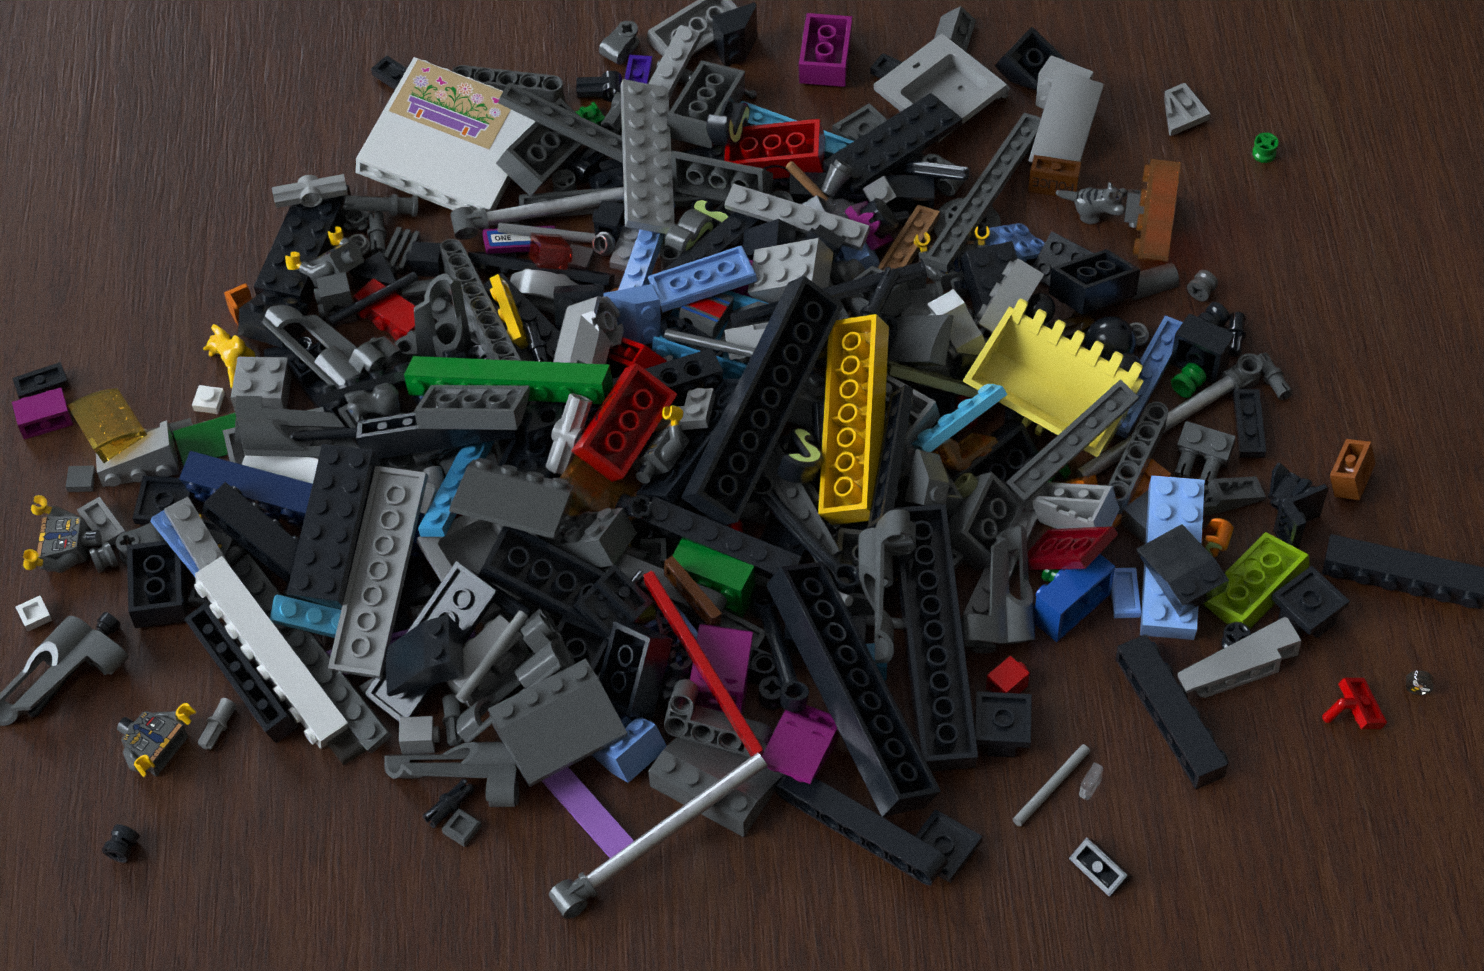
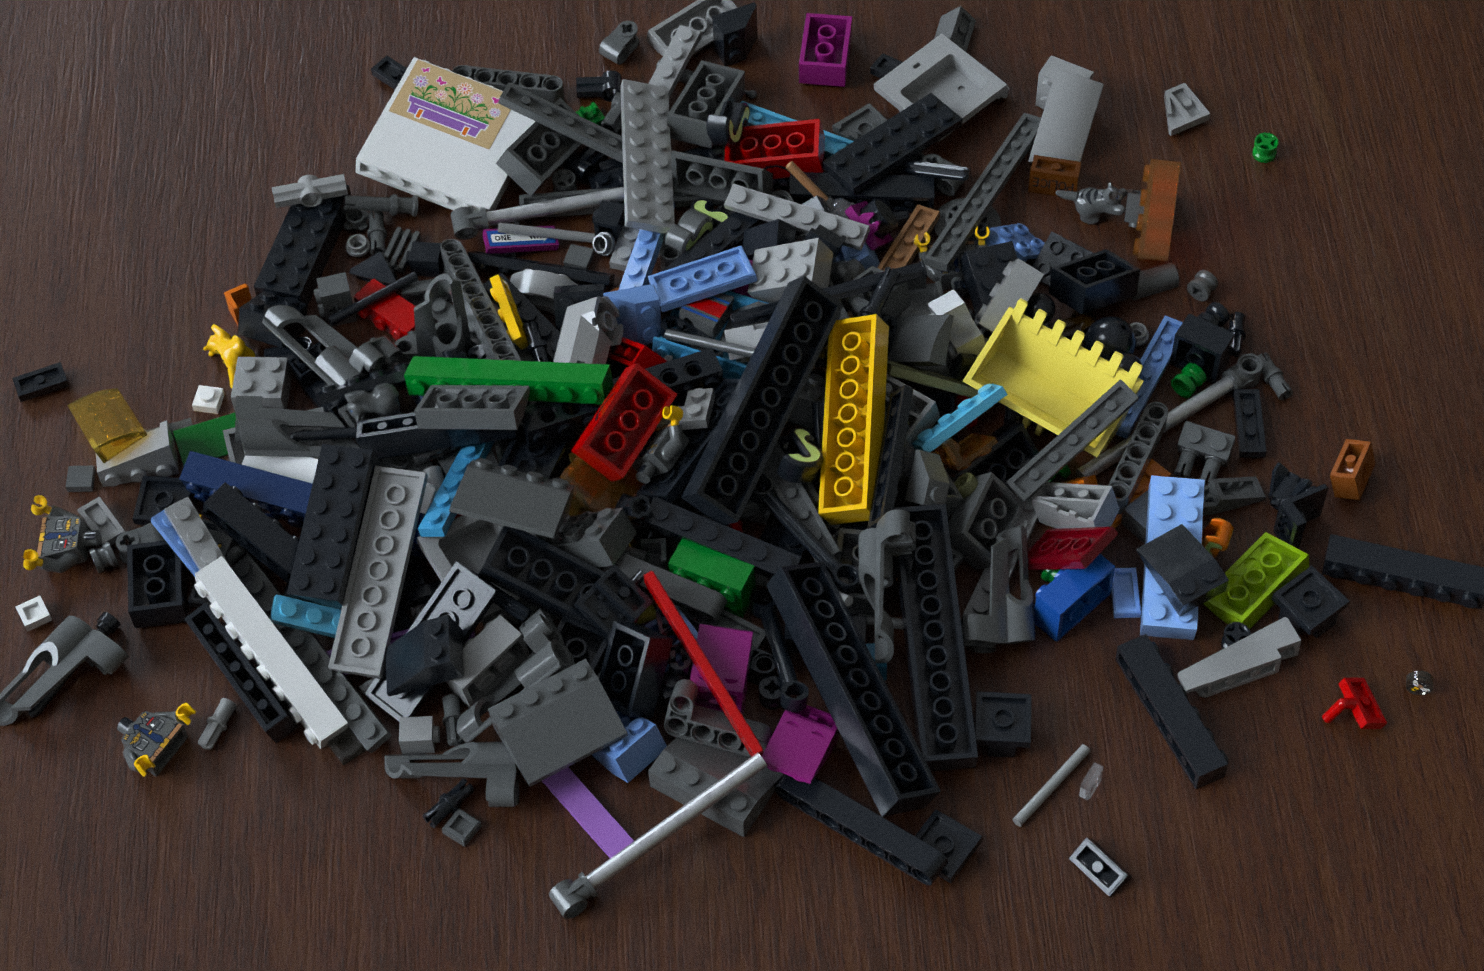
magenta brick [12,388,73,439] -> none
black wheel [102,824,140,863] -> none
dark grey torso [285,227,364,287] -> none
light grey bar [455,611,528,703] -> none
clear red brick [529,233,573,270] -> none
light grey piece [545,393,592,475] -> none
dark purple plate [625,55,653,84] -> none
reddish brown tile [664,556,722,627] -> none
dark grey cone [821,159,853,197] -> none
light grey plate [863,176,896,203] -> none
red brick [986,656,1030,694] -> none
black slope [994,26,1065,89] -> none

